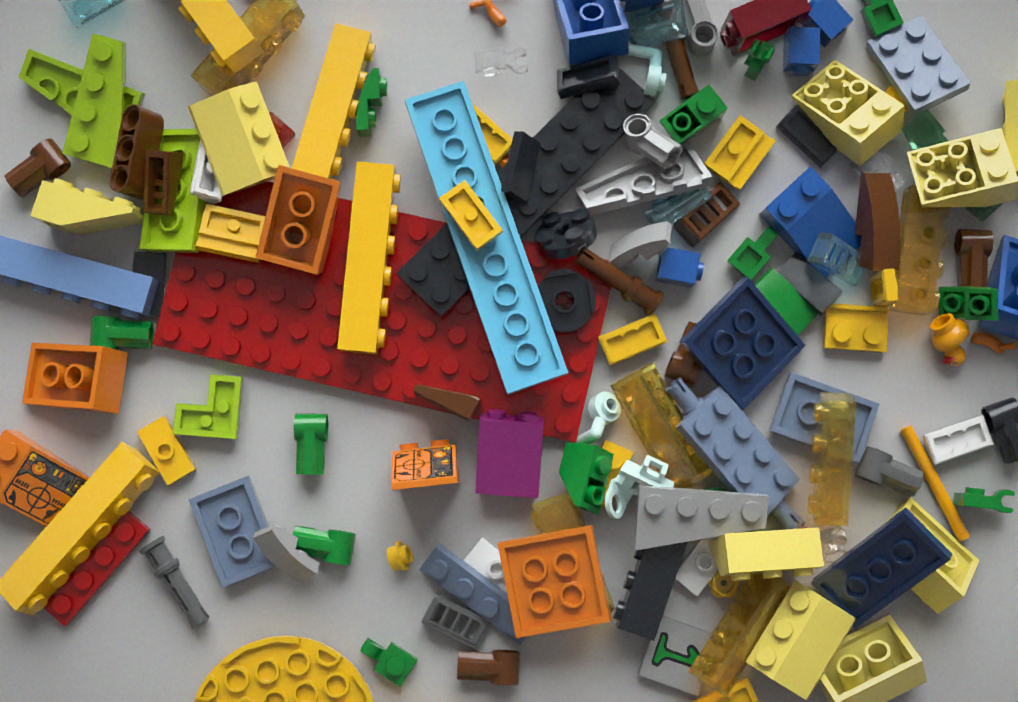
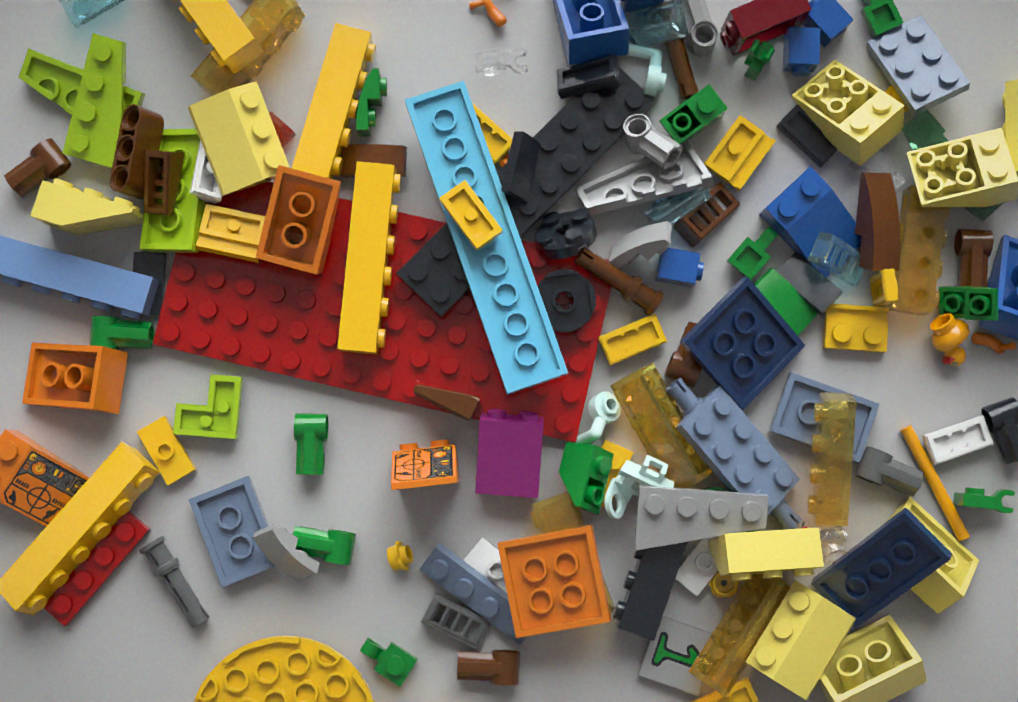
none -> reddish brown slope [340,144,407,178]

